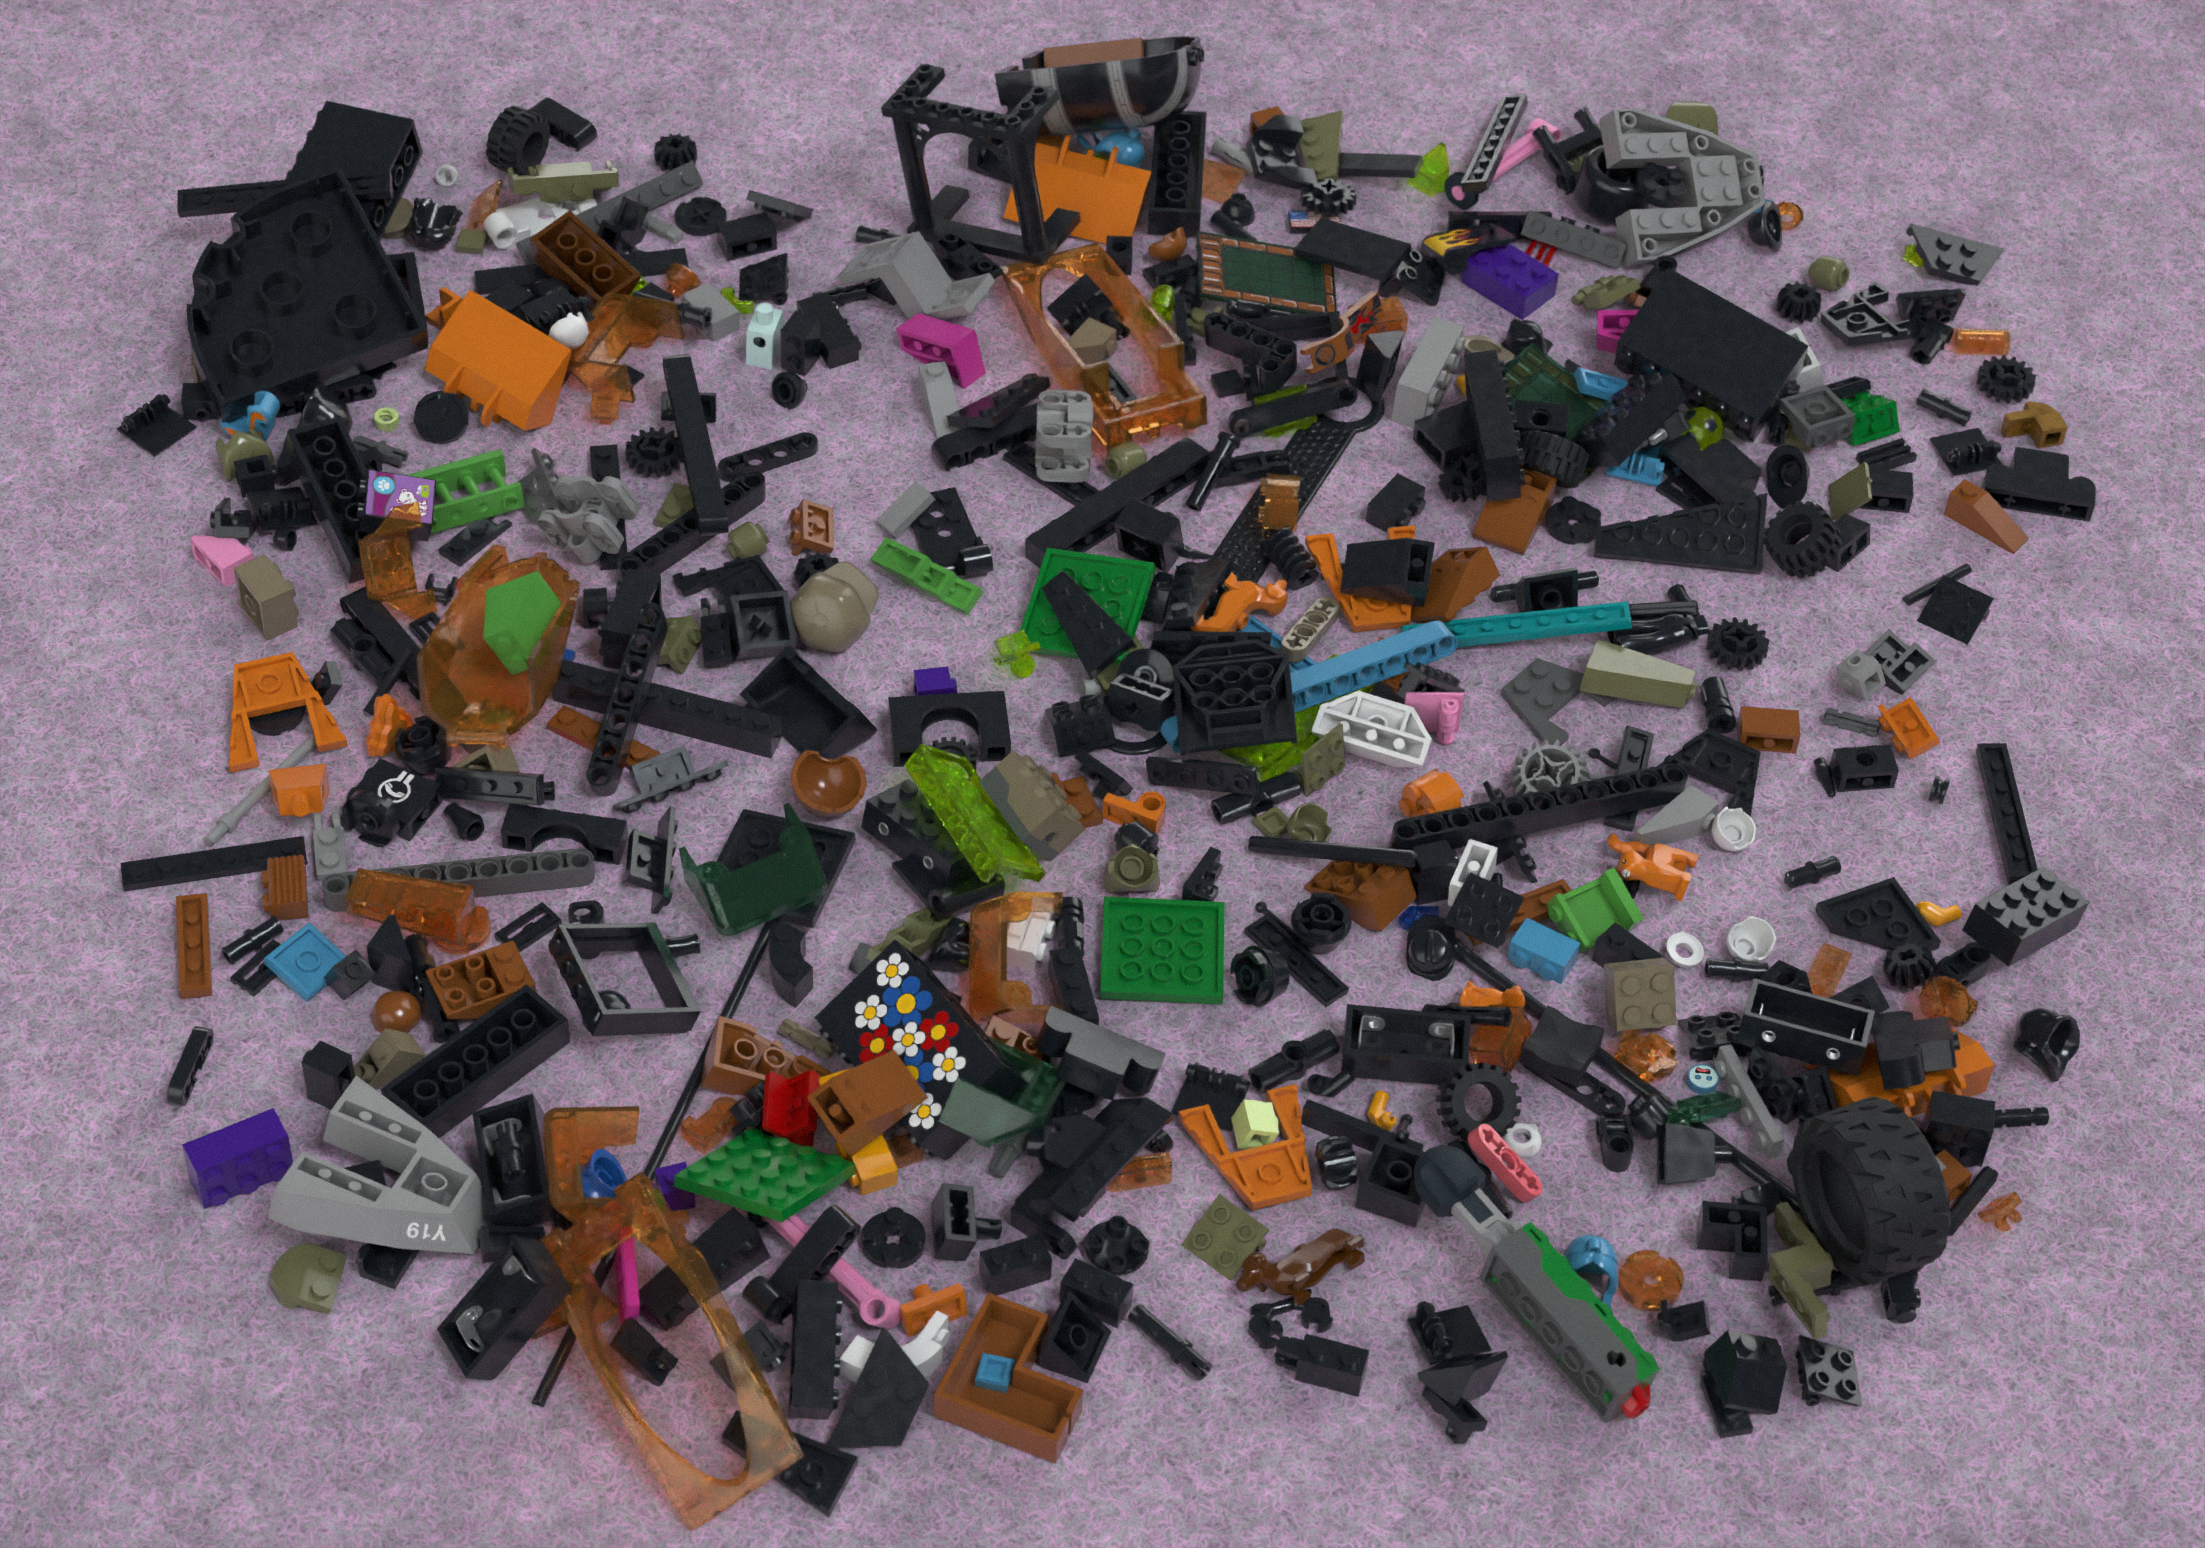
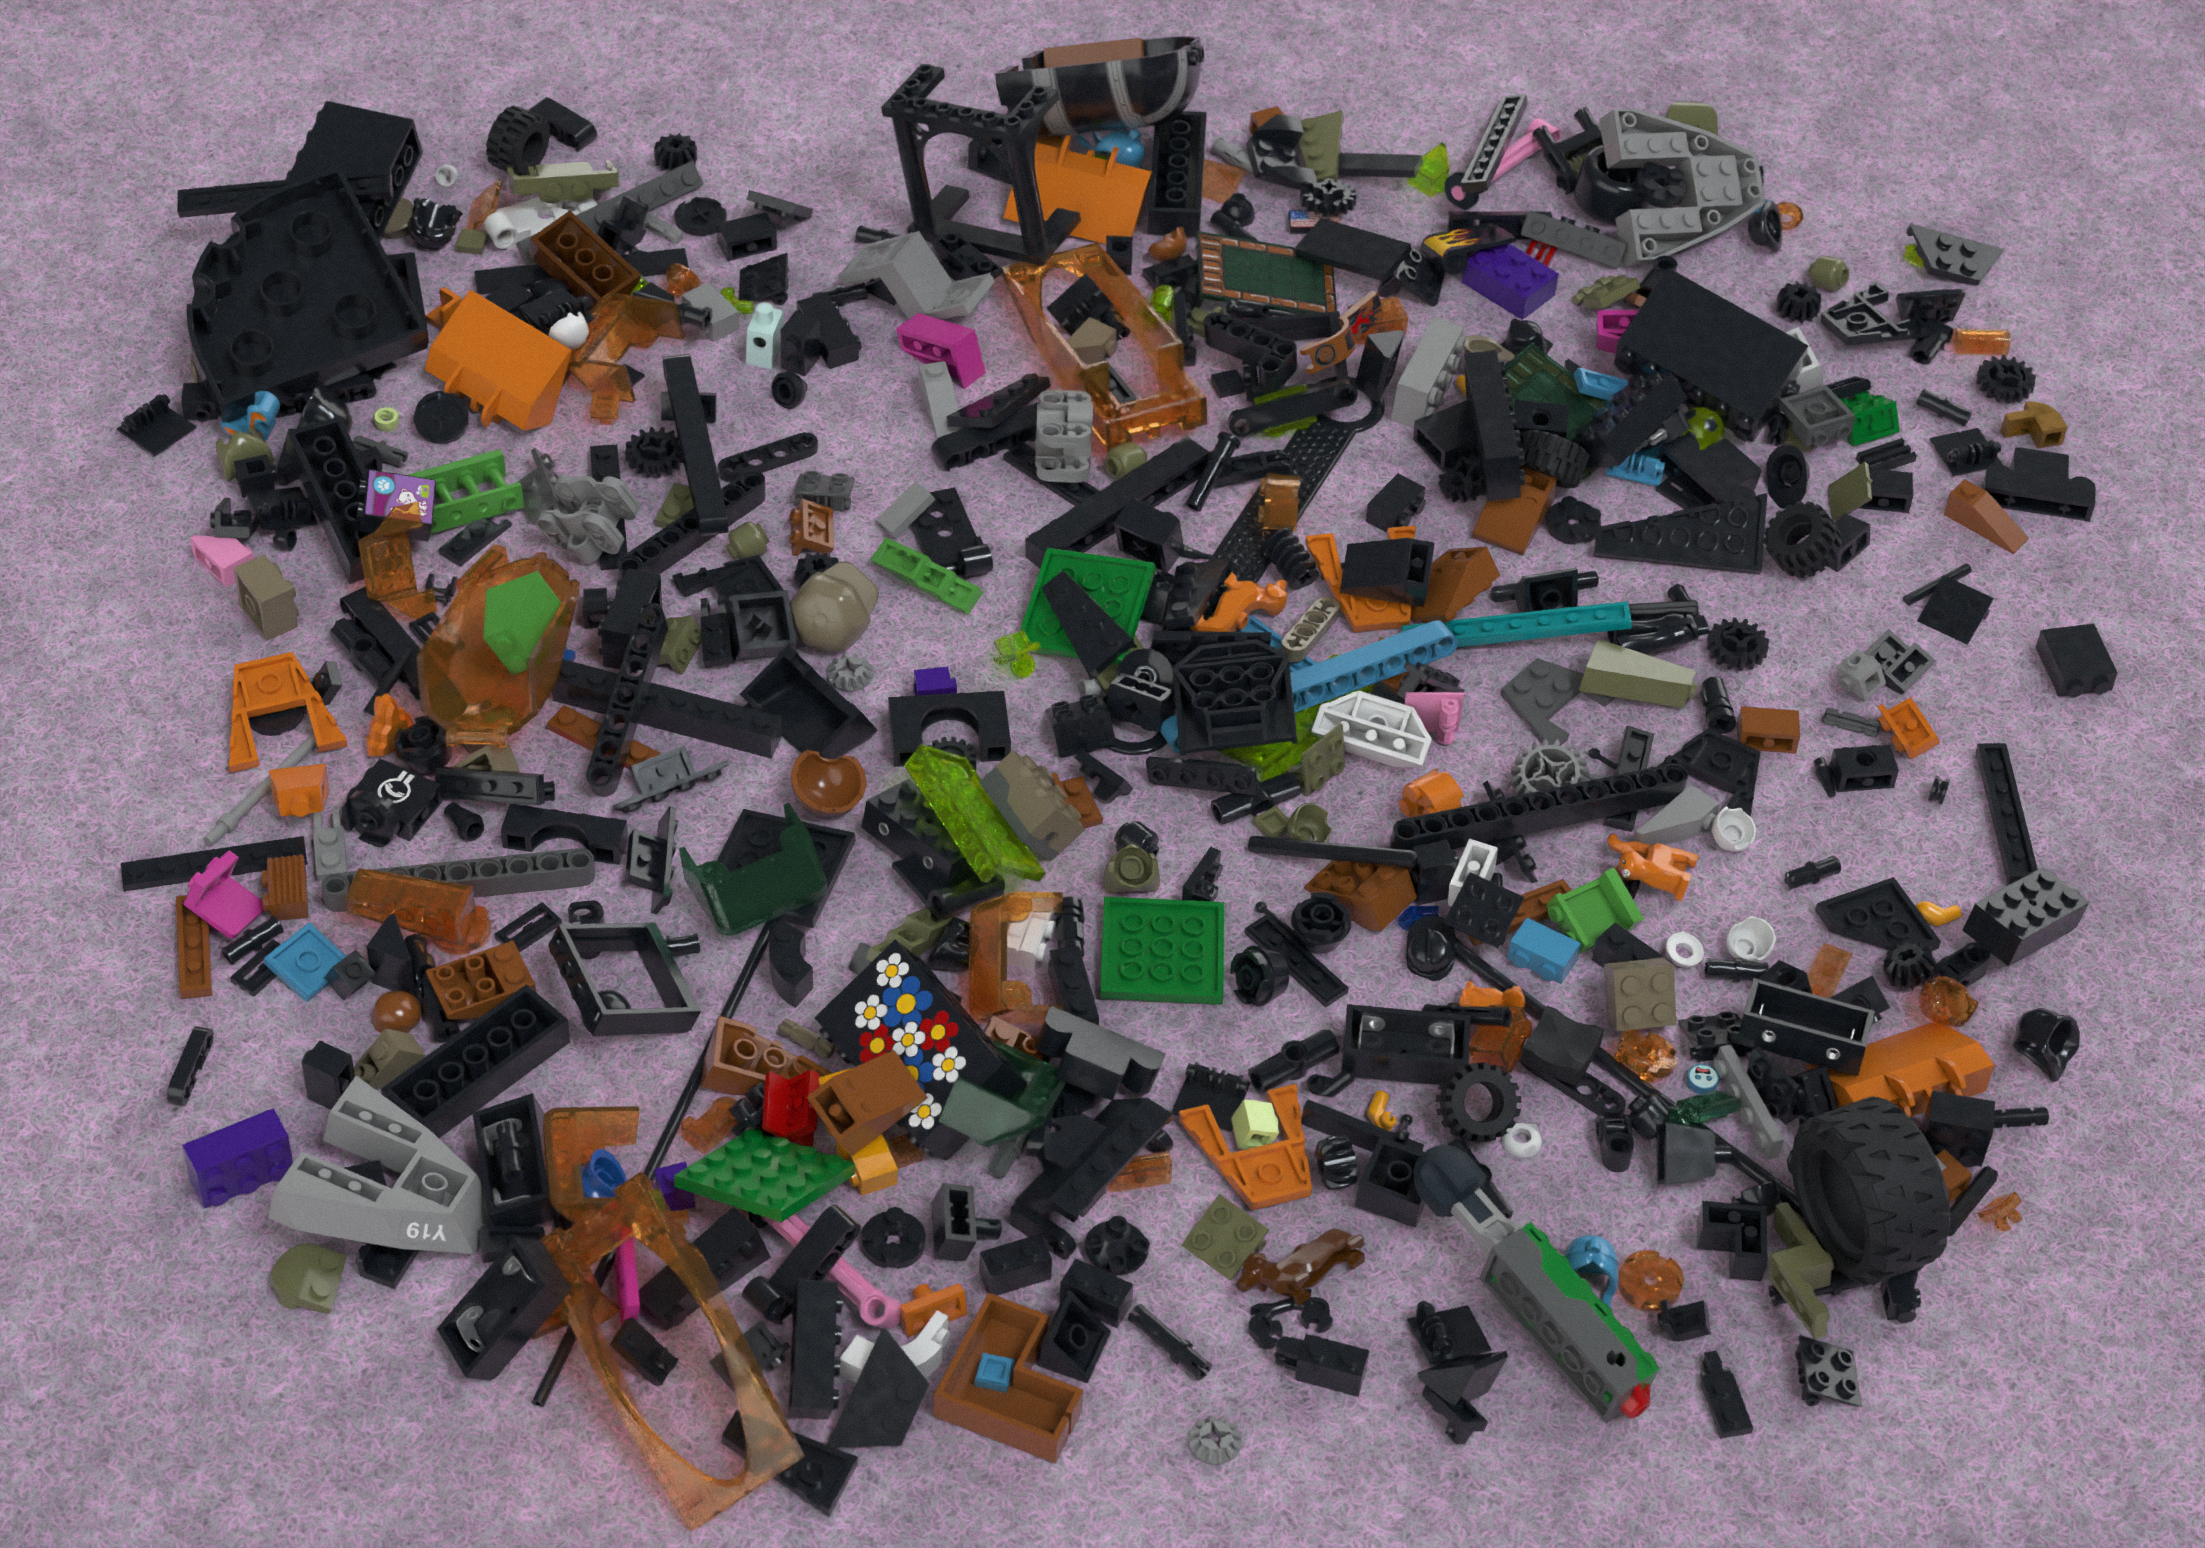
orange plate [1102,791,1166,835] -> none
coral beam [1468,1124,1542,1203] -> none
black slope [1704,1330,1787,1415] -> none
black brick [1872,1011,1960,1090] -> none
none -> dark pink bracket [183,850,264,939]
none -> dark grey hinge [794,471,855,512]
none -> light grey gear [827,653,873,691]
none -> light grey gear [1189,1414,1242,1464]
none -> black brick [2035,624,2118,697]

